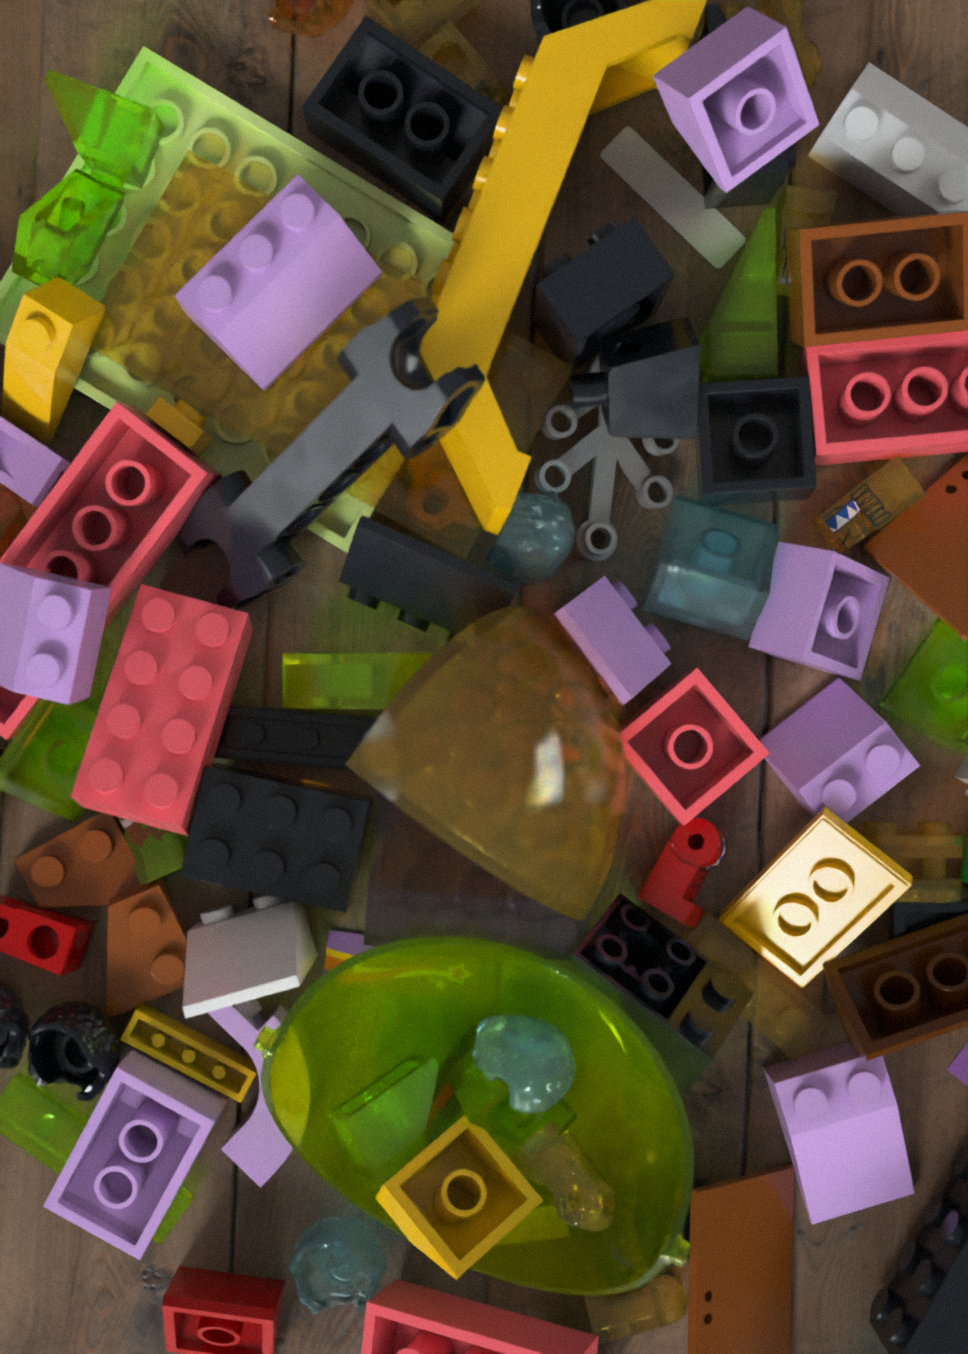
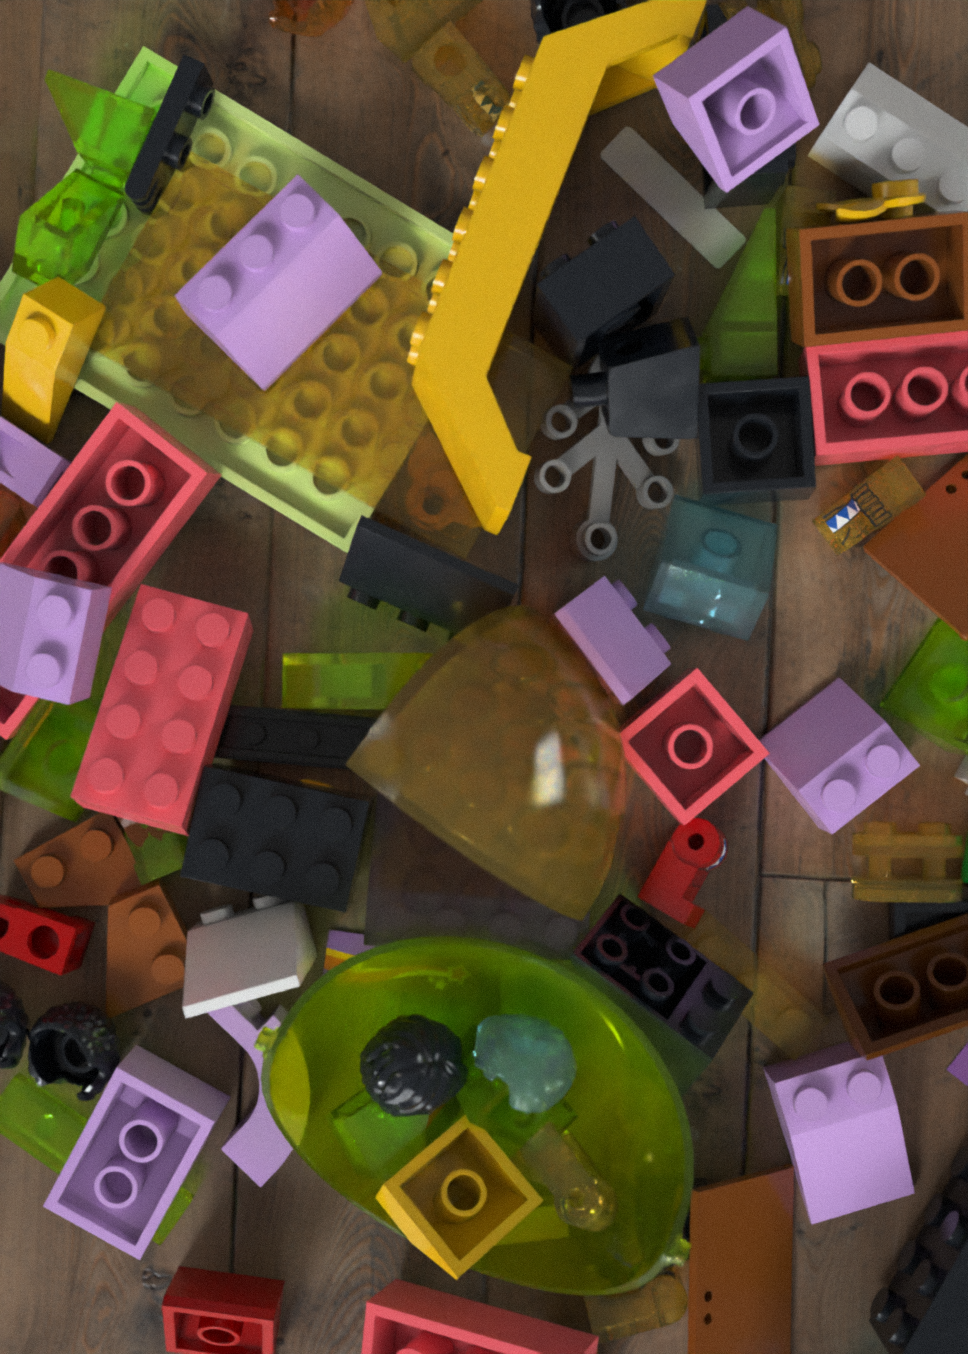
yellow piece [120,1004,258,1103] -> none
yellow plate [146,396,213,456] -> none
black piece [176,297,486,610] -> none
clear light blue hair [288,1216,387,1314] -> none
black slope [302,16,503,222] -> none
clear light blue hair [487,491,575,586] -> none
tile [718,807,913,988] -> none
lavender slope [748,541,890,681] -> none
none -> black hinge [125,54,215,215]
none -> black hair [360,1014,469,1117]
none -> yellow plate [816,179,926,223]

